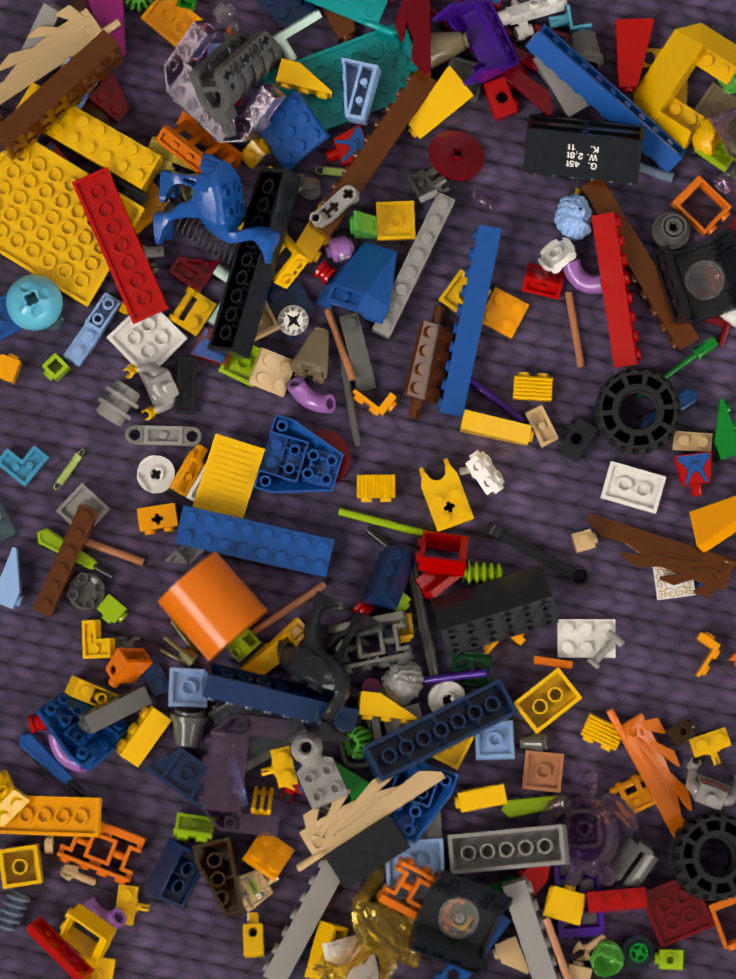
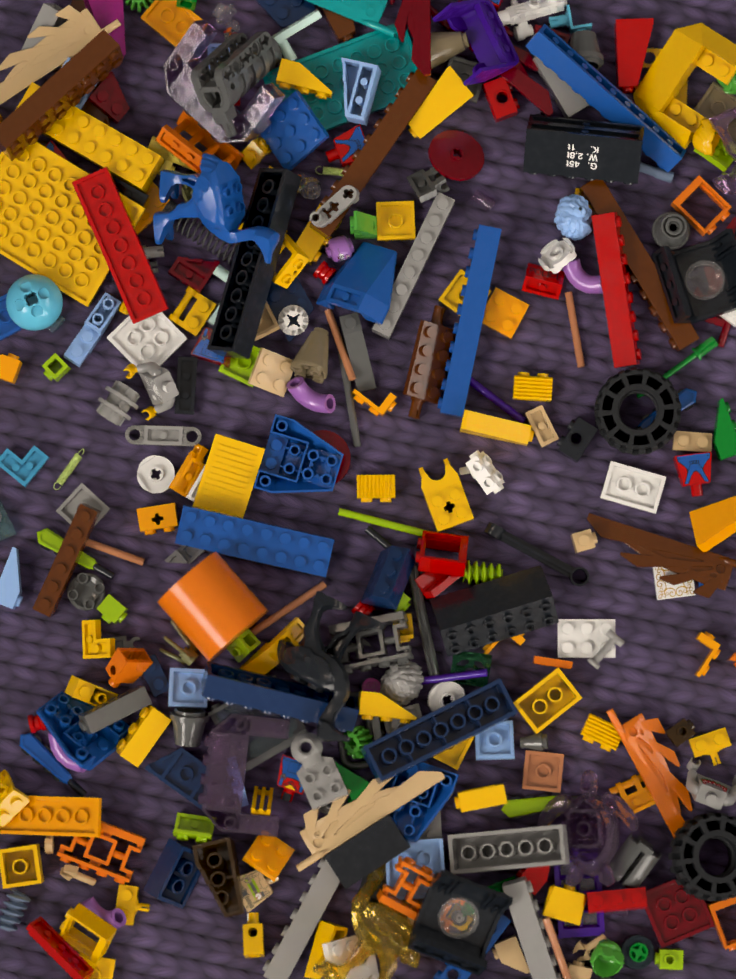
yellow plate [260,746,298,788] -> none

